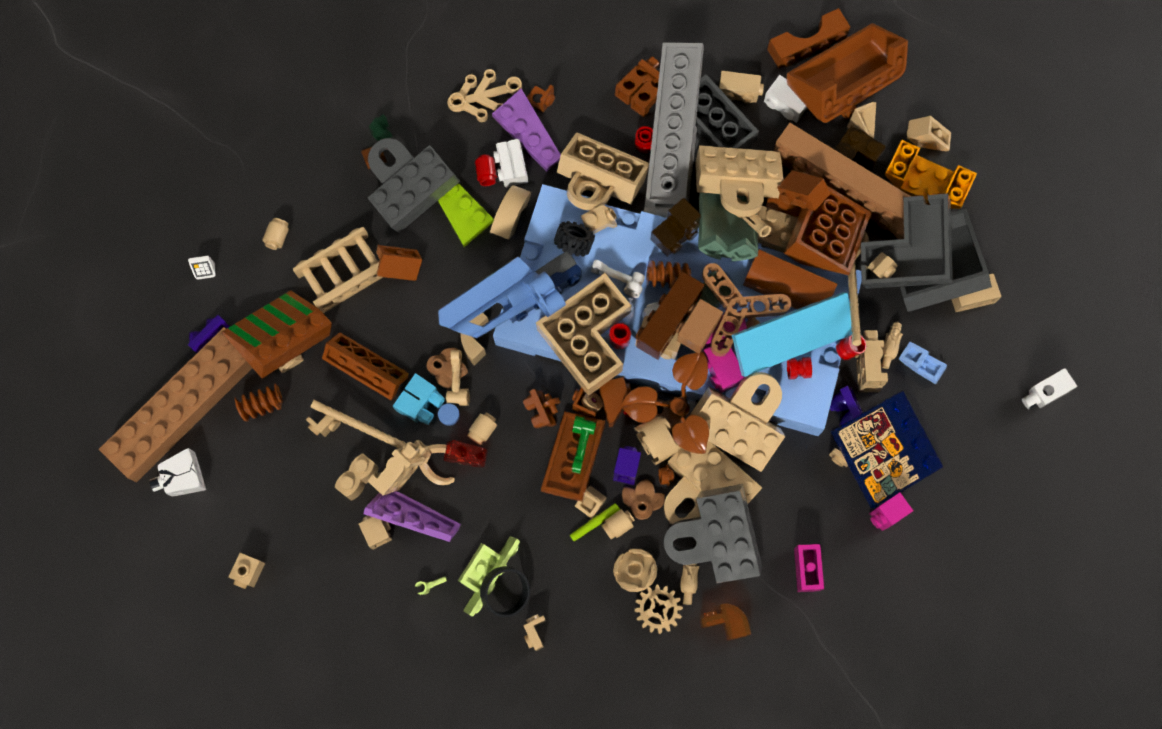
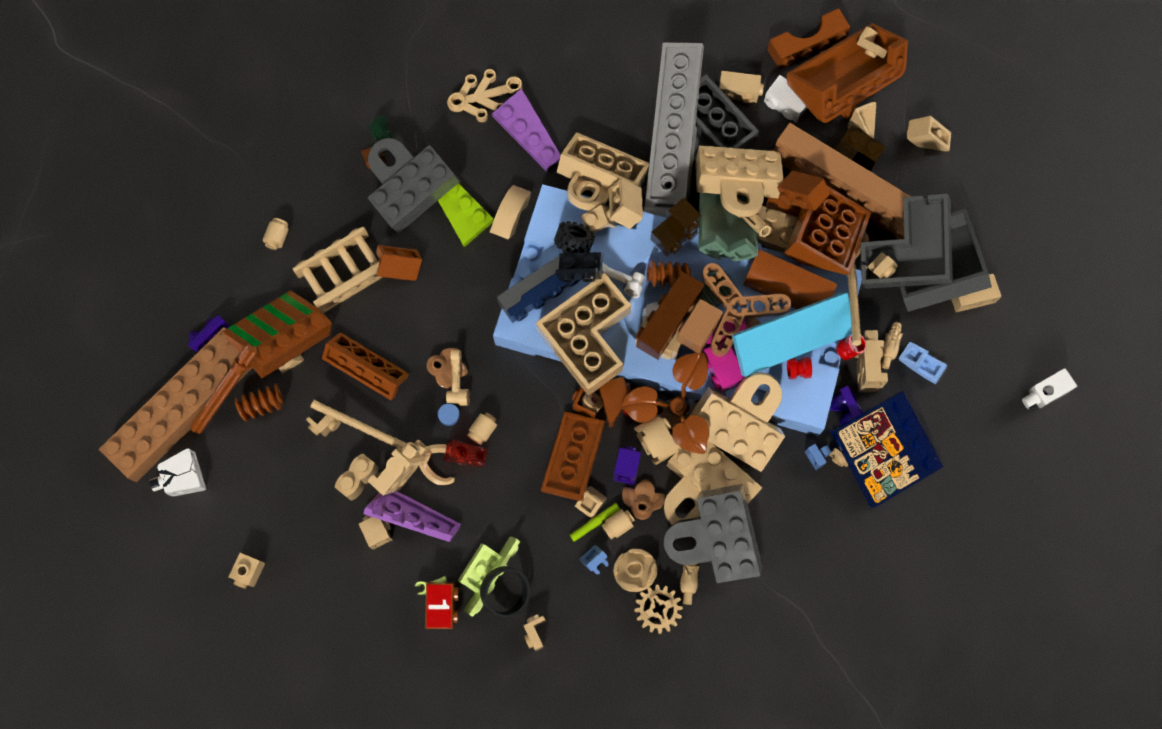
slope [188,256,216,279] -> none
medium azure hips [393,373,445,425] -> none
medium blue panel [438,256,566,338] -> none
tan brick [460,313,489,365] -> none
red brick [475,155,497,186] -> none
white brick [493,139,528,188] -> none
dark orange hips [523,389,560,428] -> none
dark orange bracket [527,85,555,113] -> none
green brick [572,416,597,474] -> none
red brick [609,323,631,350] -> none
dark orange hips [615,57,660,117] -> none
red wheel [635,126,653,153] -> none
dark orange plate [658,465,674,486] -> none
clear orange brick [699,604,751,641] -> none
dark pink brick [794,544,824,592] -> none
dark pink brick [869,493,913,531] -> none
light orange slope [885,140,977,209] -> none
none -> dark orange axle [191,344,258,434]
none -> red brick [425,582,459,629]
none -> black bracket [555,252,603,283]
none -> medium blue tile [579,545,609,574]
none -> tan brick [609,177,643,229]
none -> medium blue tile [805,444,832,470]
none -> tan bracket [857,26,887,59]

